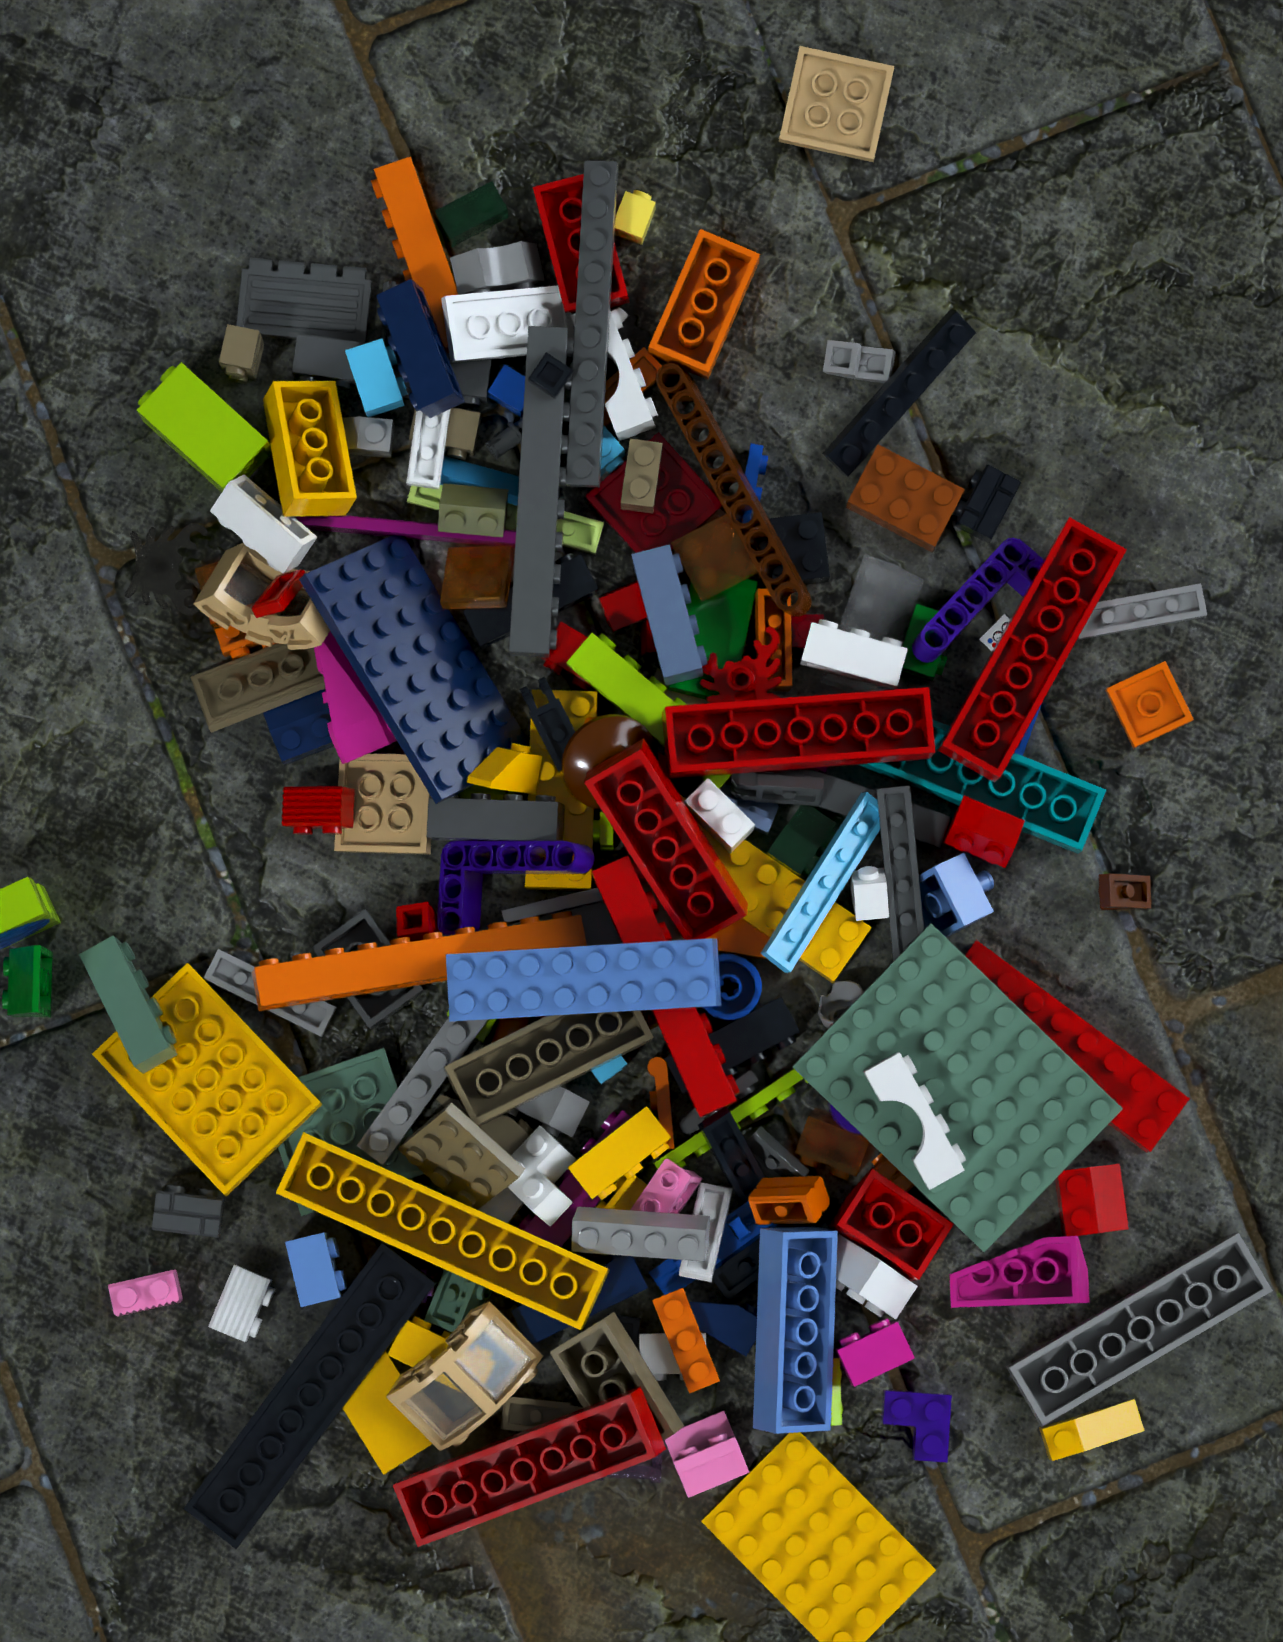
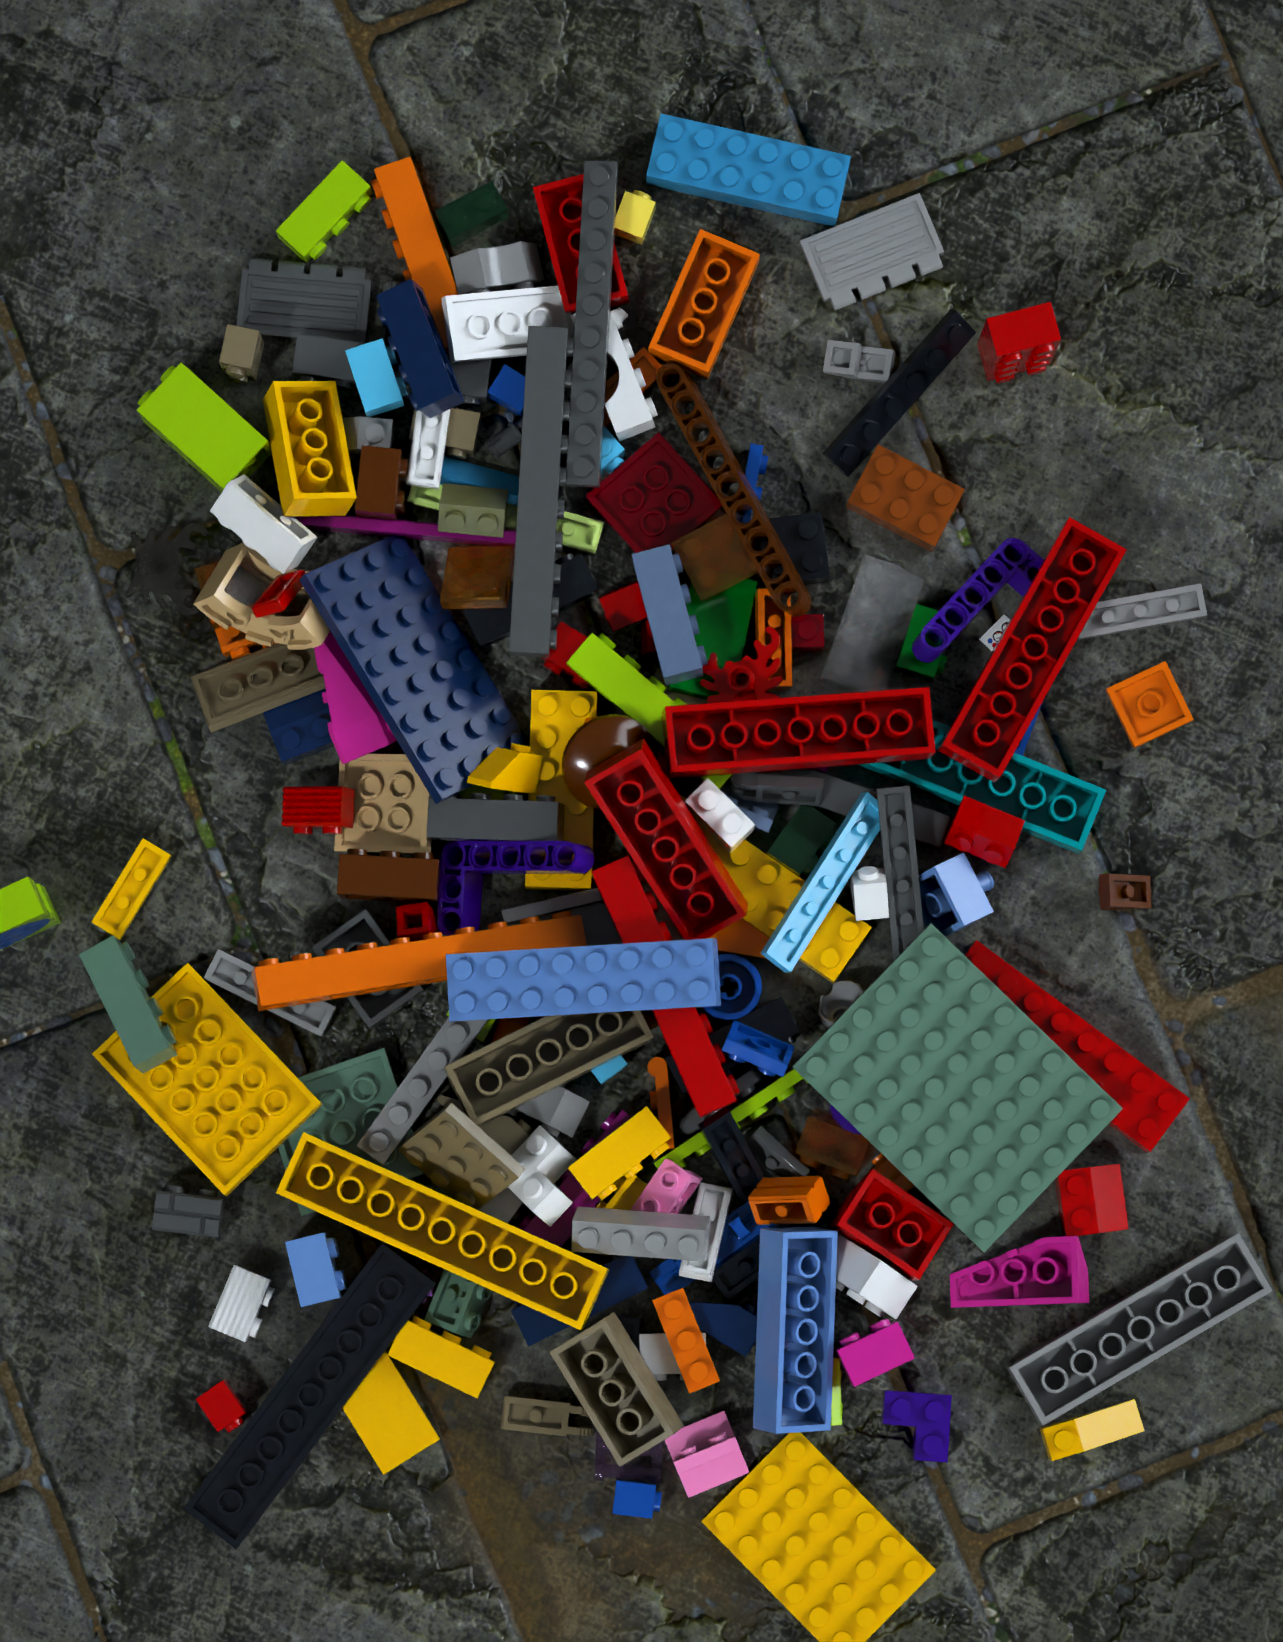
green slope [2,945,53,1018] -> none
bright pink brick [108,1270,183,1317] -> none
window [386,1301,543,1451] -> none
red brick [393,1386,666,1547] -> none
black hinge [519,677,575,773] -> none
black tile [528,352,574,399] -> none
lime plate [593,812,613,851] -> none
dark tan brick [621,438,662,514] -> none
tan plate [779,46,894,162] -> none
white brick [800,619,908,690] -> none
white arch [863,1052,966,1190] -> none
black brick [953,464,1021,543] -> none
none -> yellow plate [91,838,172,940]
none -> red brick [195,1379,248,1433]
none -> lime brick [276,160,372,264]
none -> reddish brown brick [337,849,441,904]
none -> reddish brown brick [355,445,409,520]
none -> blue brick [612,1479,662,1519]
none -> dark azure brick [646,114,851,227]
none -> blue plate [722,1020,795,1077]
none -> light grey hinge [799,193,944,311]
none -> red brick [977,302,1061,384]

